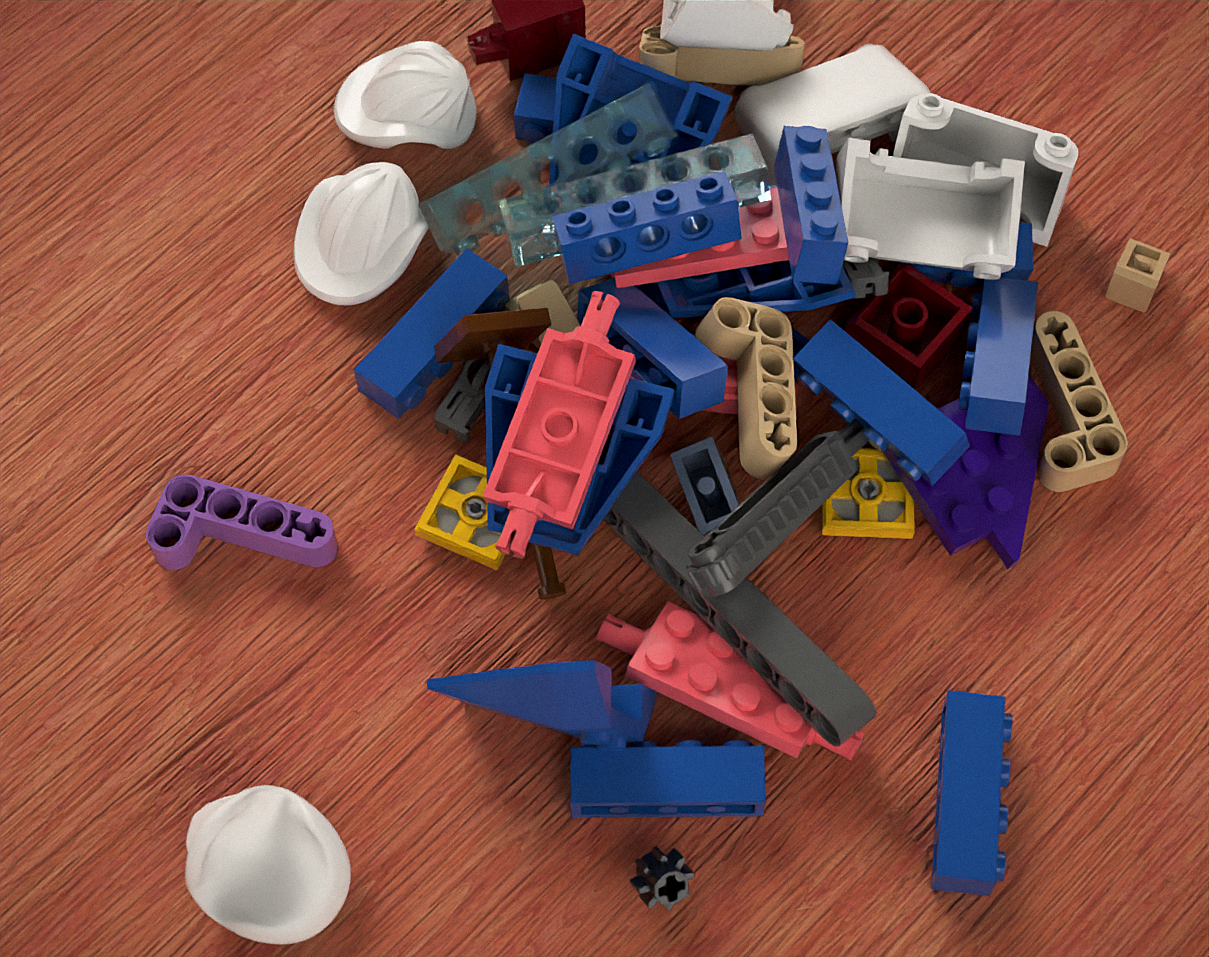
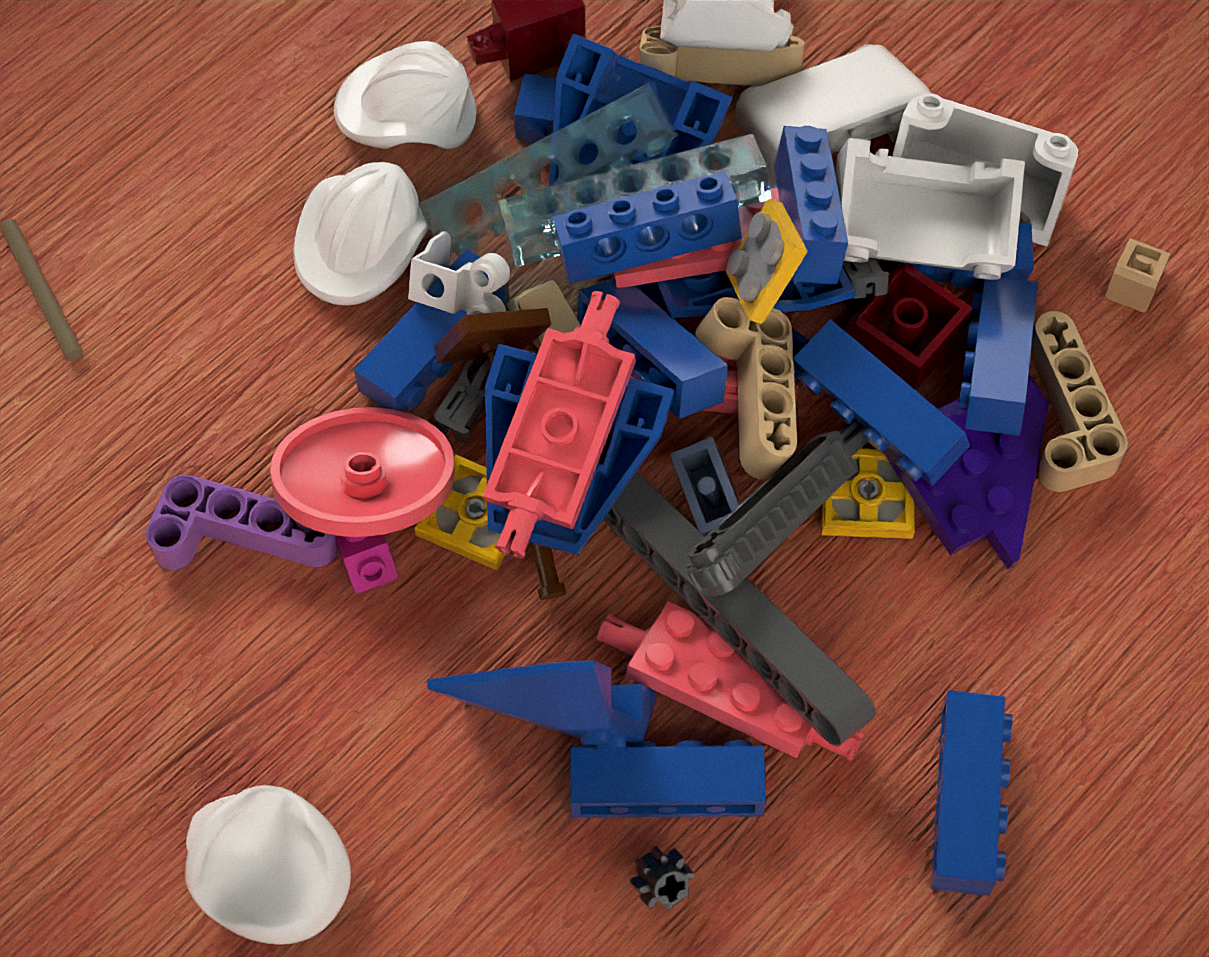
none -> dark tan bar [0,219,83,361]
none -> coral dish [271,407,455,537]
none -> dark pink bracket [335,534,398,593]
none -> white piece [408,231,510,315]
none -> piece [725,198,807,324]

